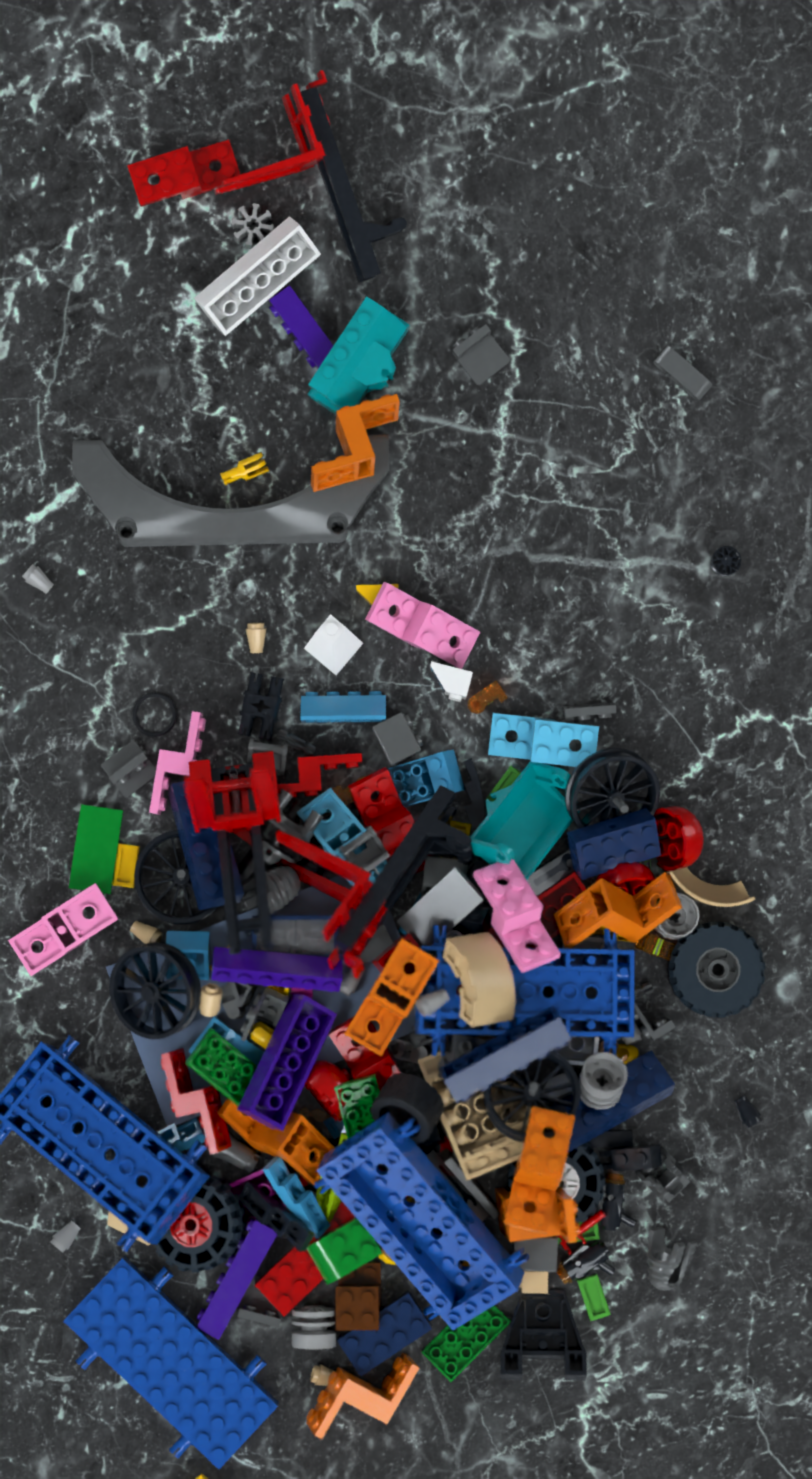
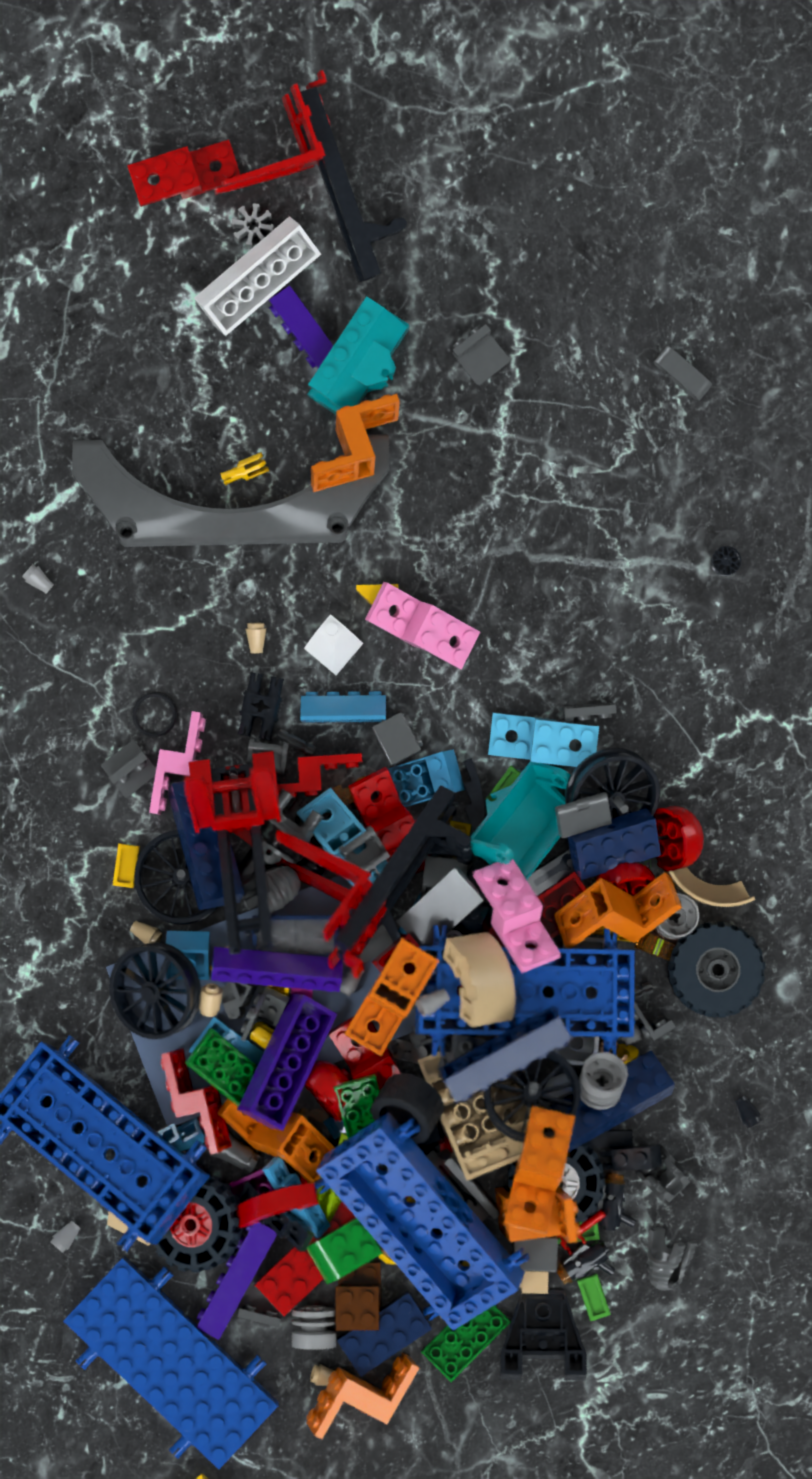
bright pink bracket [8,883,119,976] -> none
green tile [69,804,123,894] -> none
white slope [430,662,473,702] -> none
clear orange leg [468,681,508,714] -> none
none -> red slope [236,1183,319,1228]
none -> dark grey piece [555,792,612,839]

